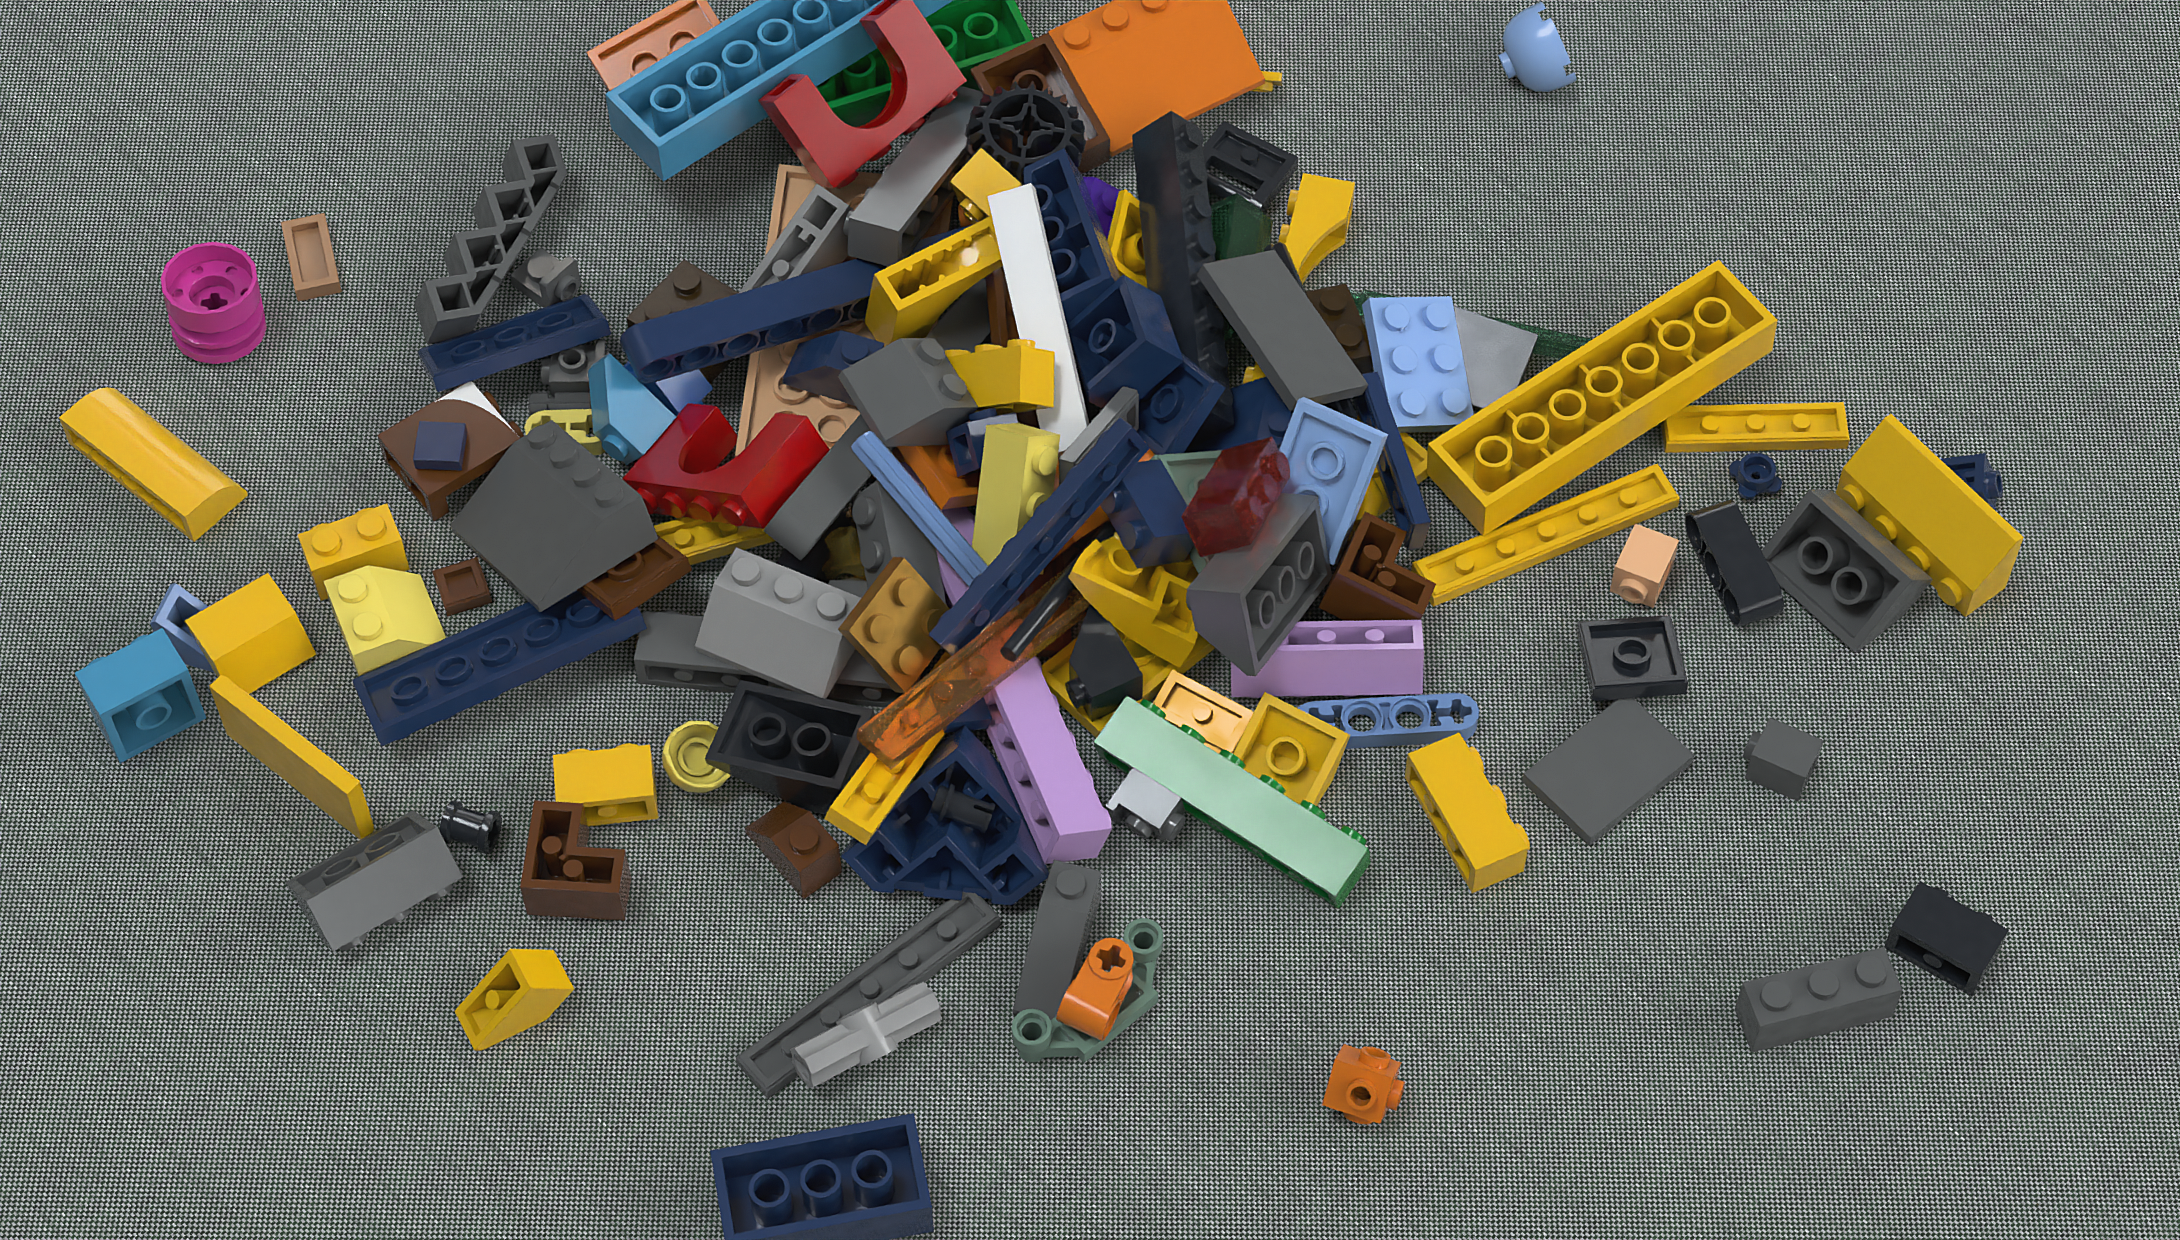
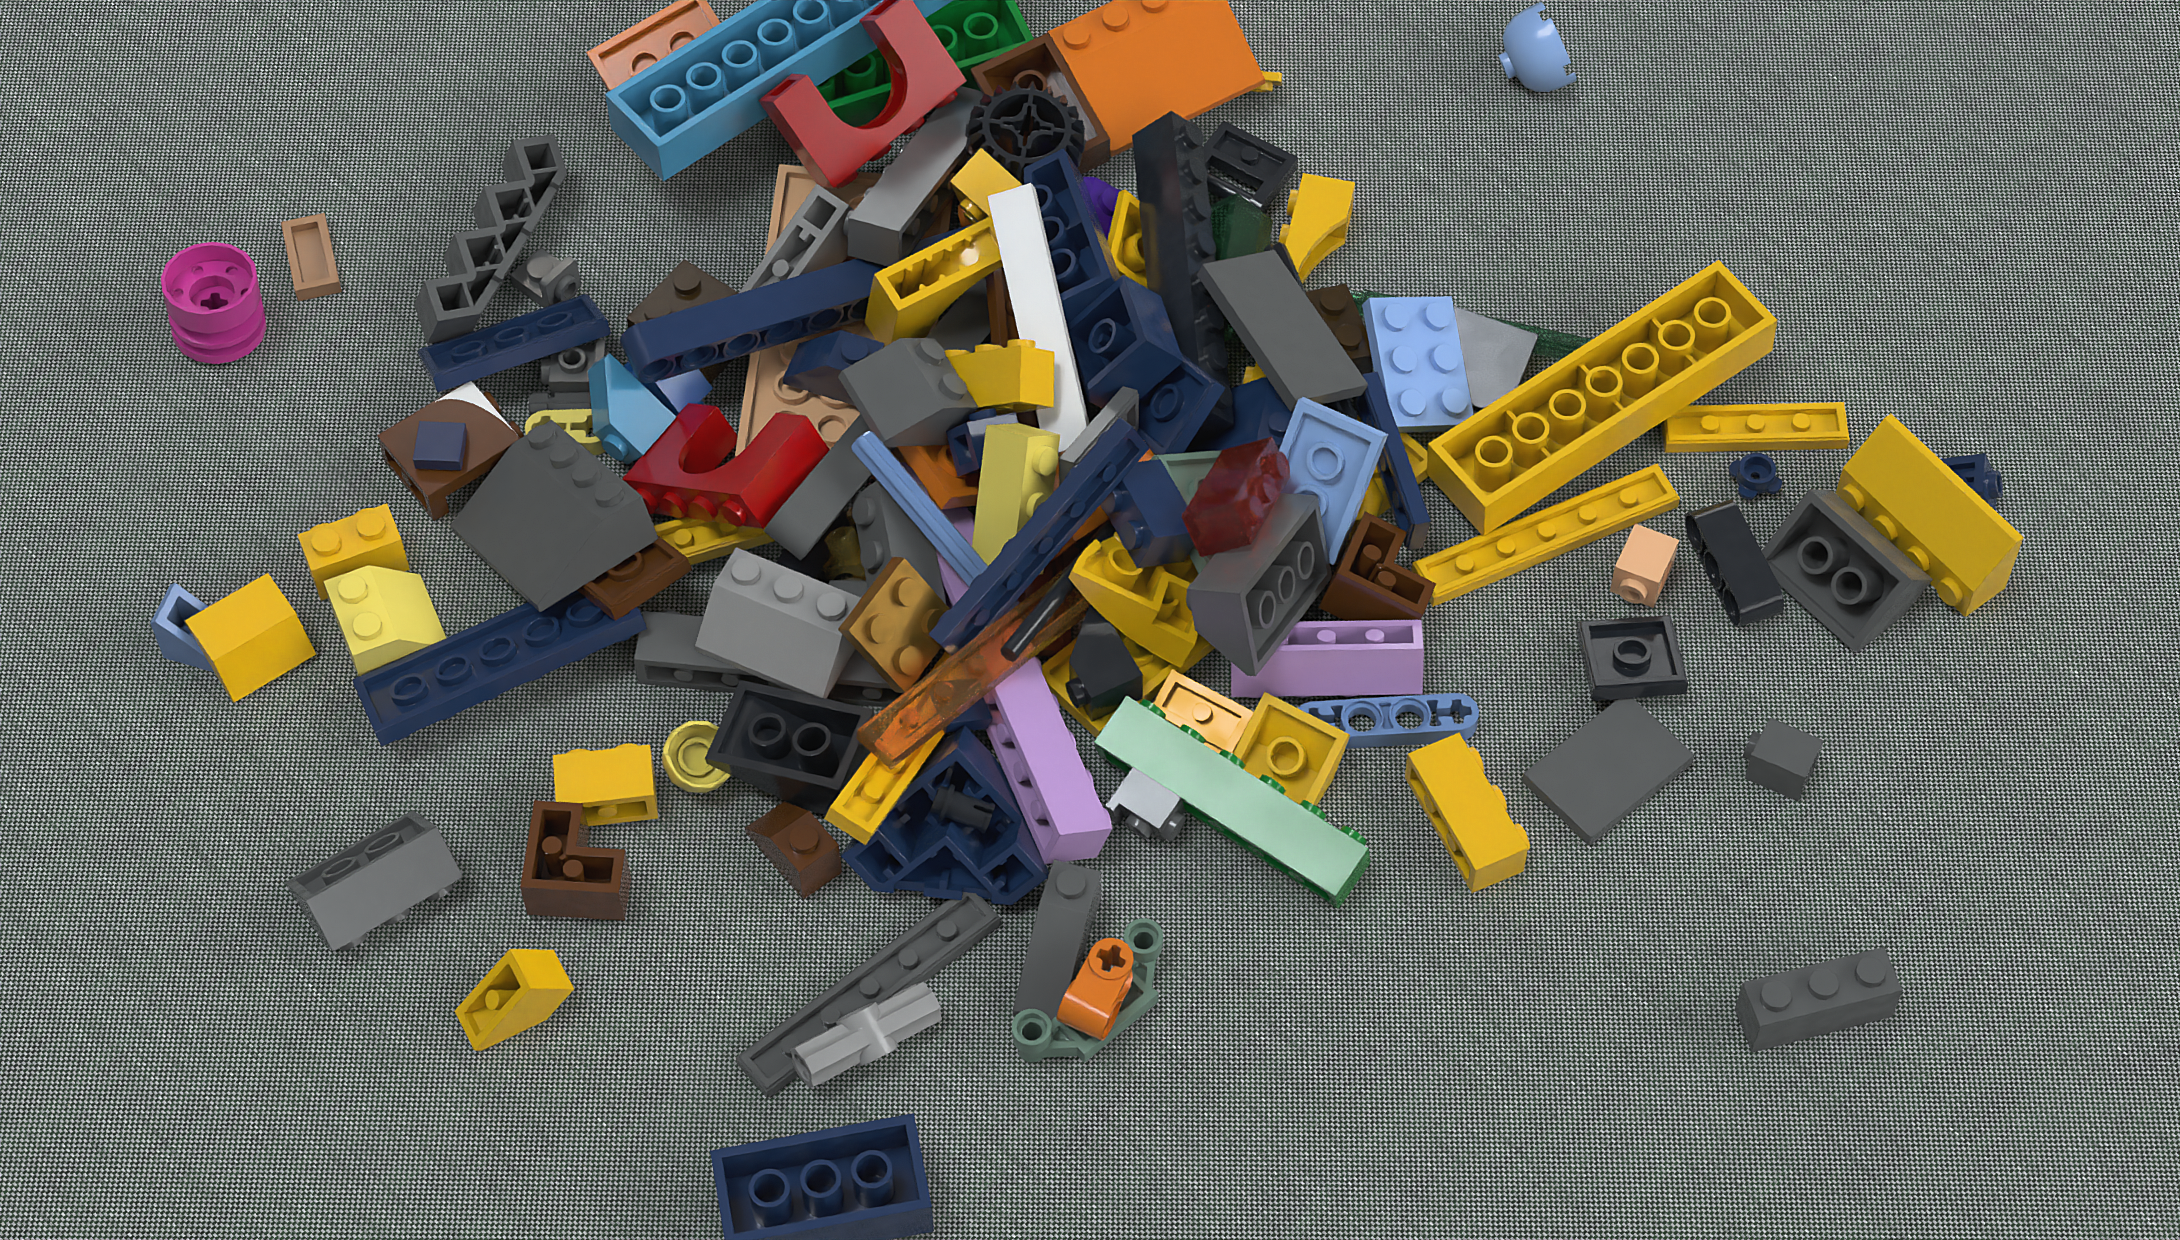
yellow brick [59,387,248,542] -> none
dark azure brick [75,628,206,763] -> none
yellow tile [209,675,374,840] -> none
reddish brown tile [432,557,492,617] -> none
black bush [439,800,502,854] -> none
orange brick [1322,1044,1405,1124] -> none
black brick [1884,881,2009,997] -> none

